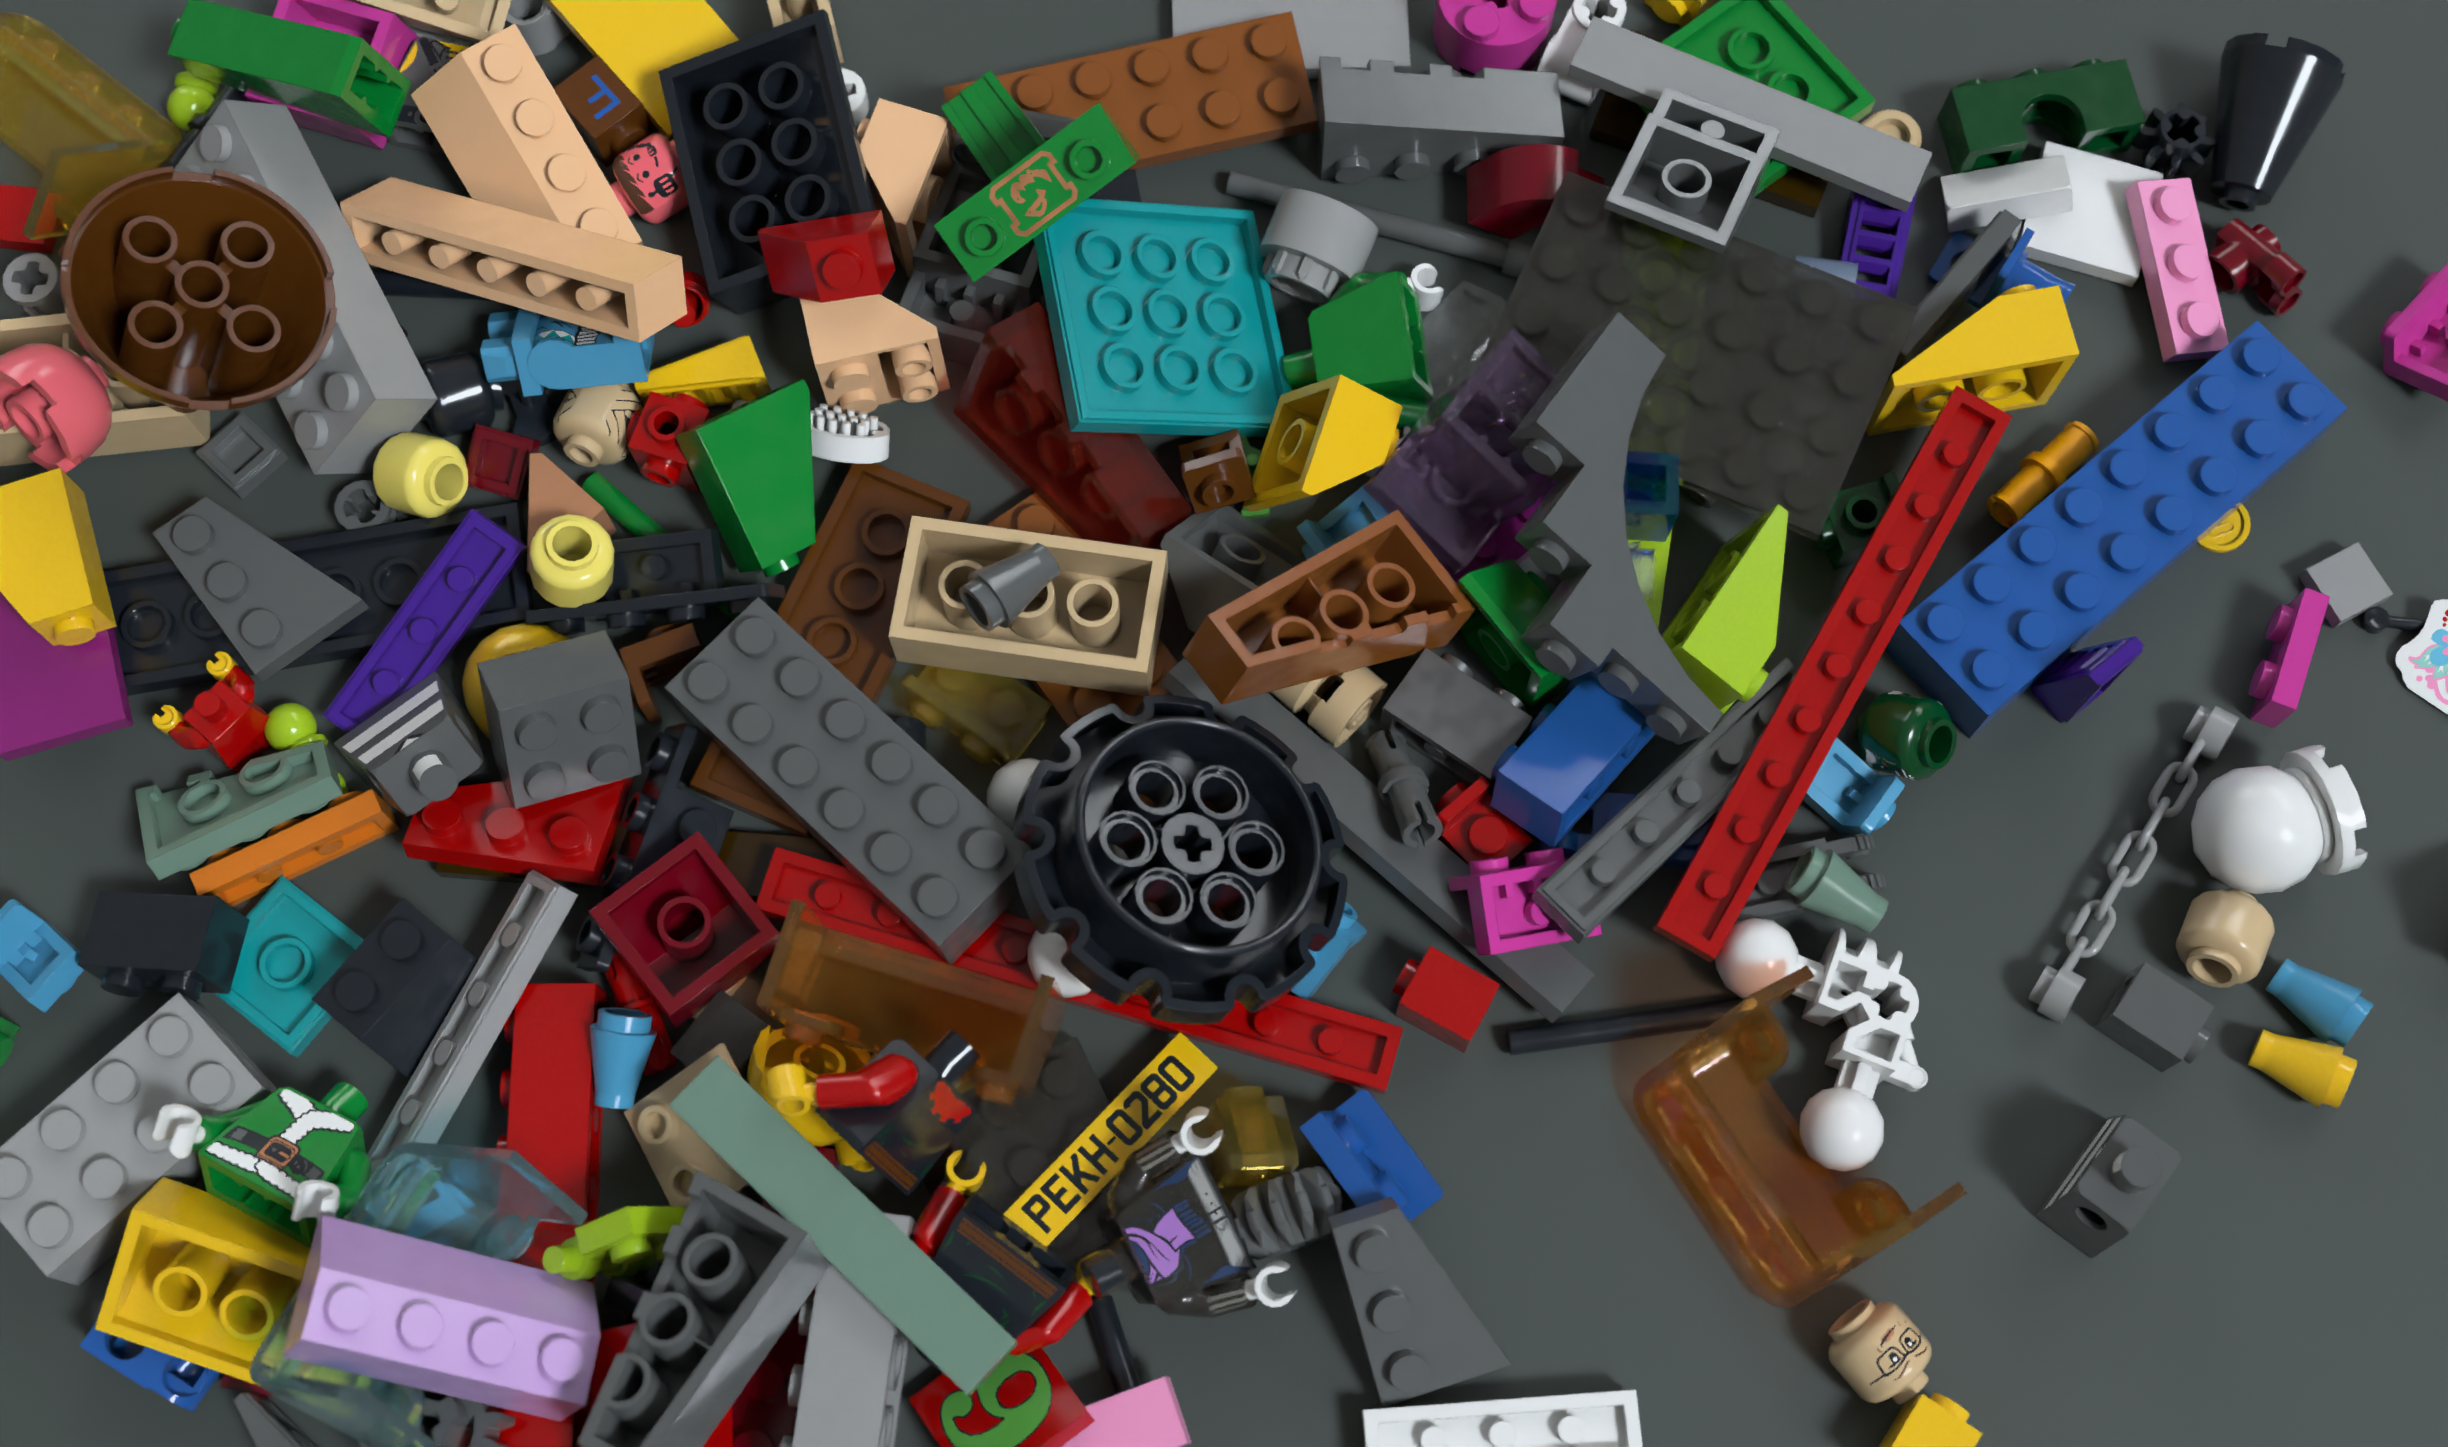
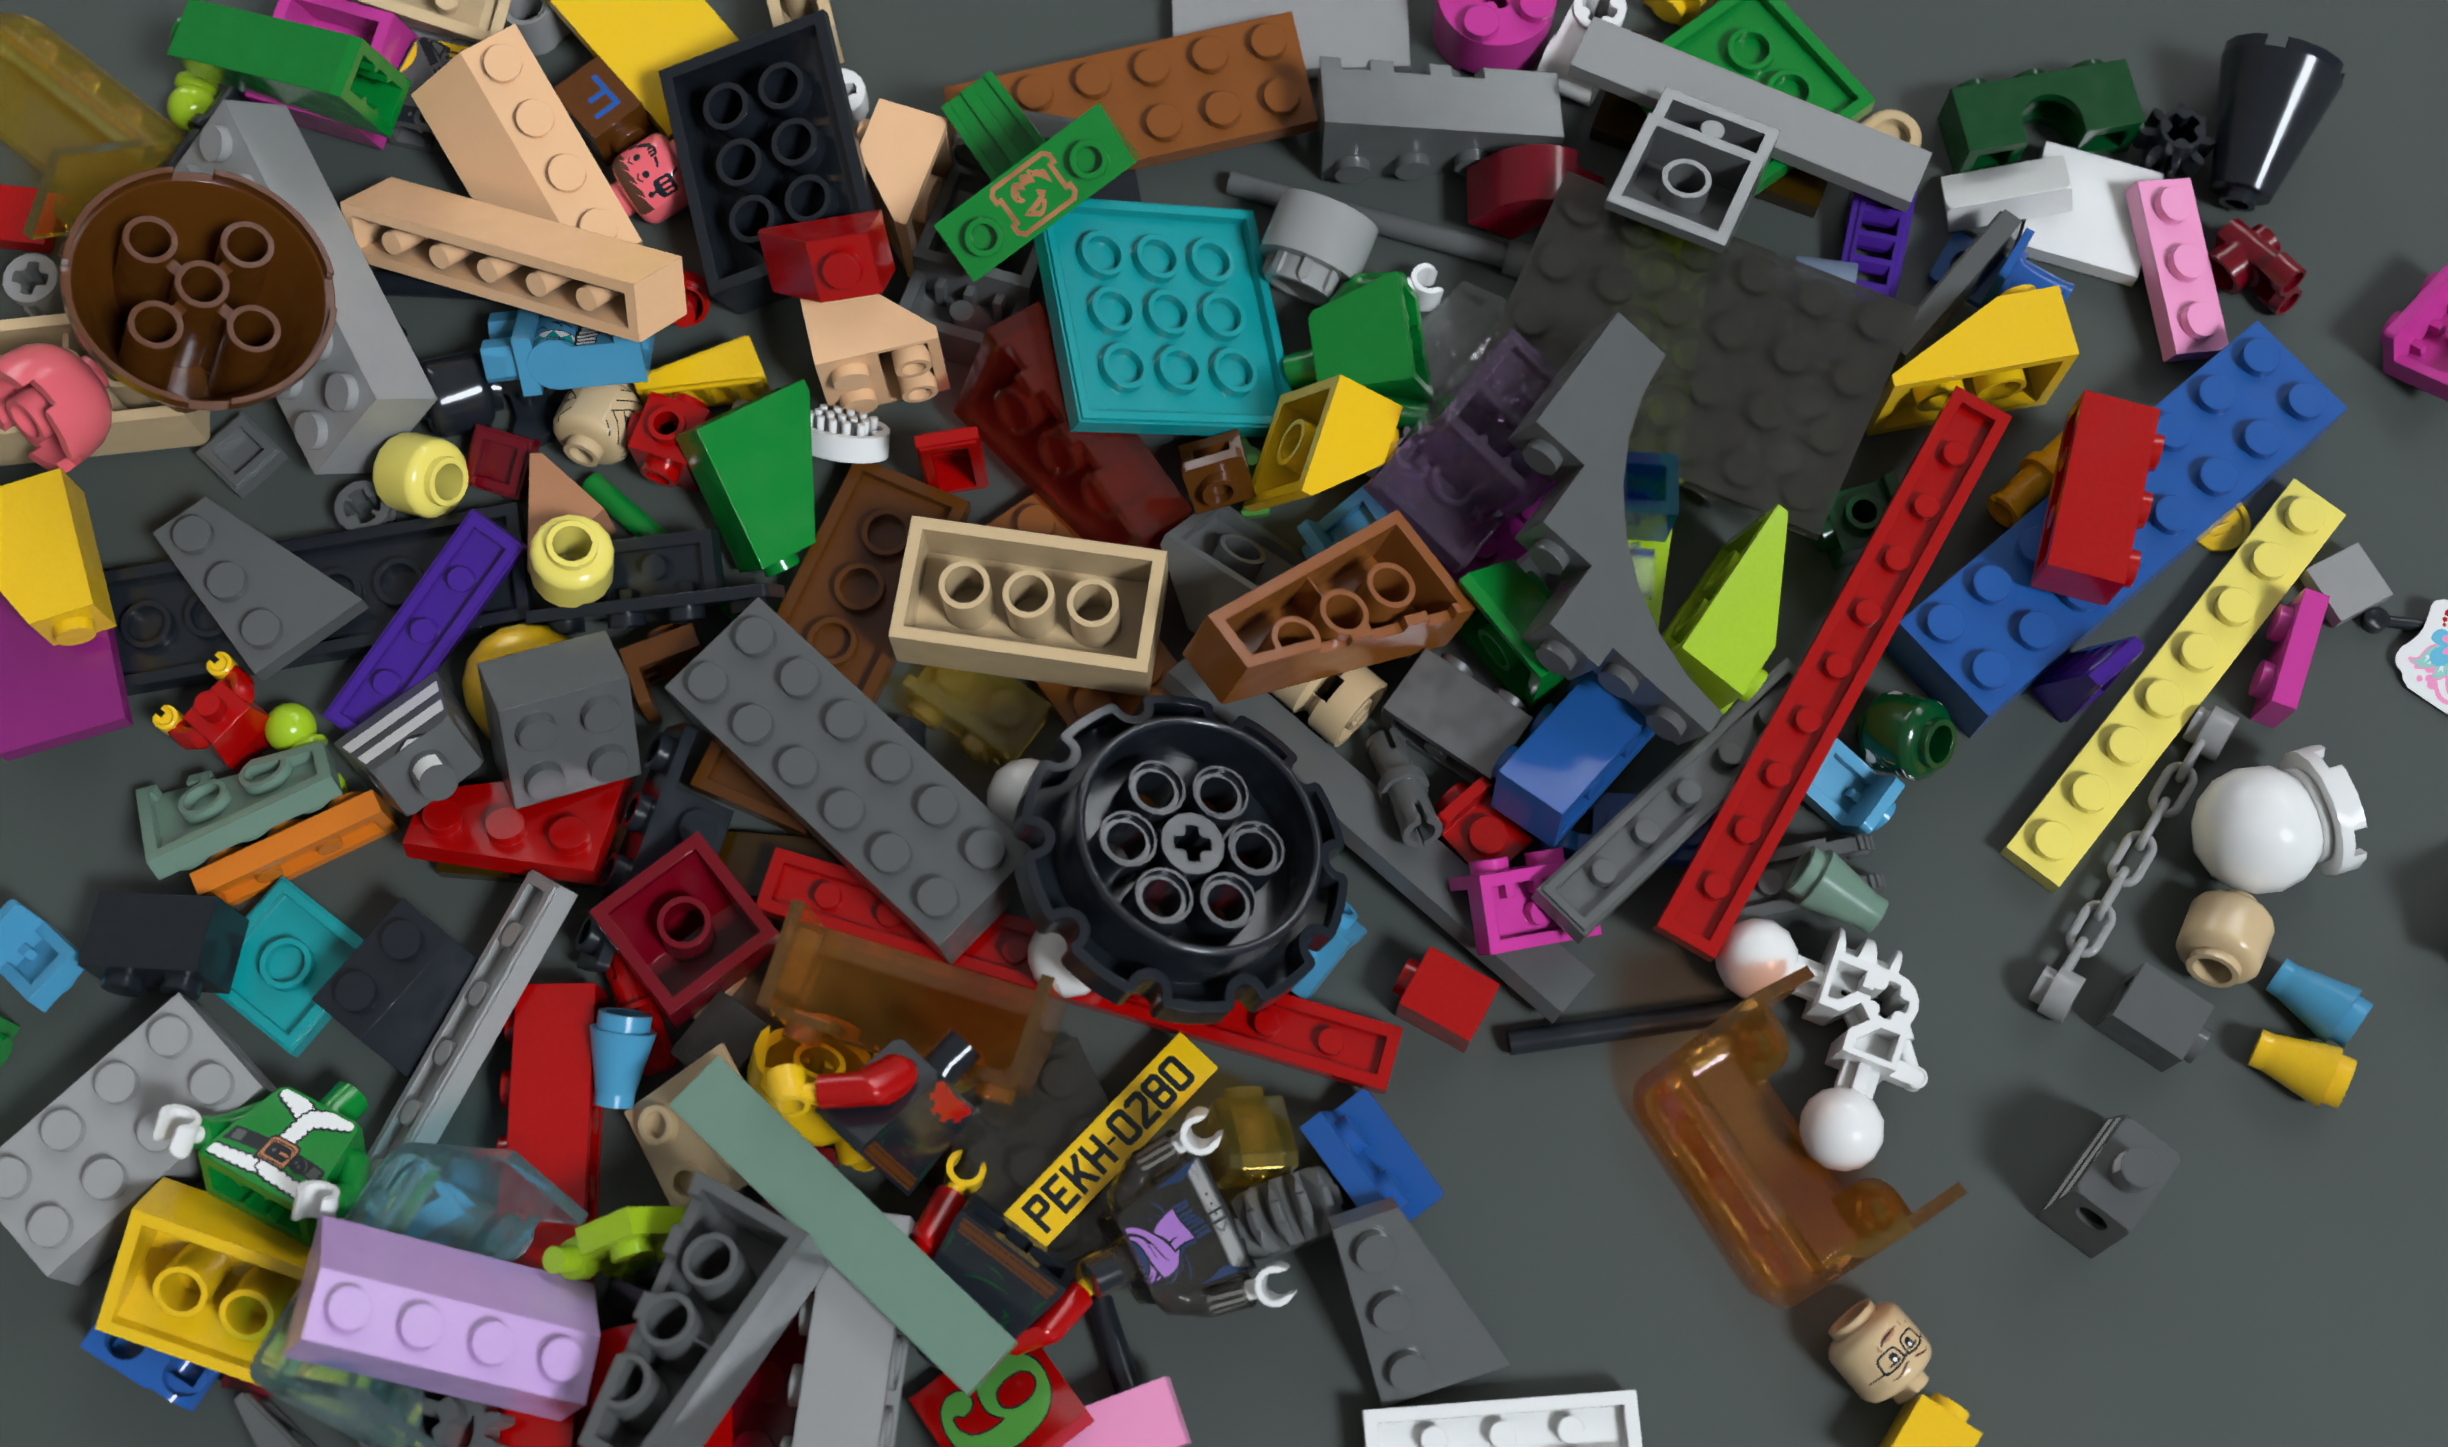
dark grey cone [959,543,1060,631] -> none
none -> red slope [914,426,989,494]
none -> light yellow plate [2000,478,2346,893]
none -> red brick [2030,390,2165,606]

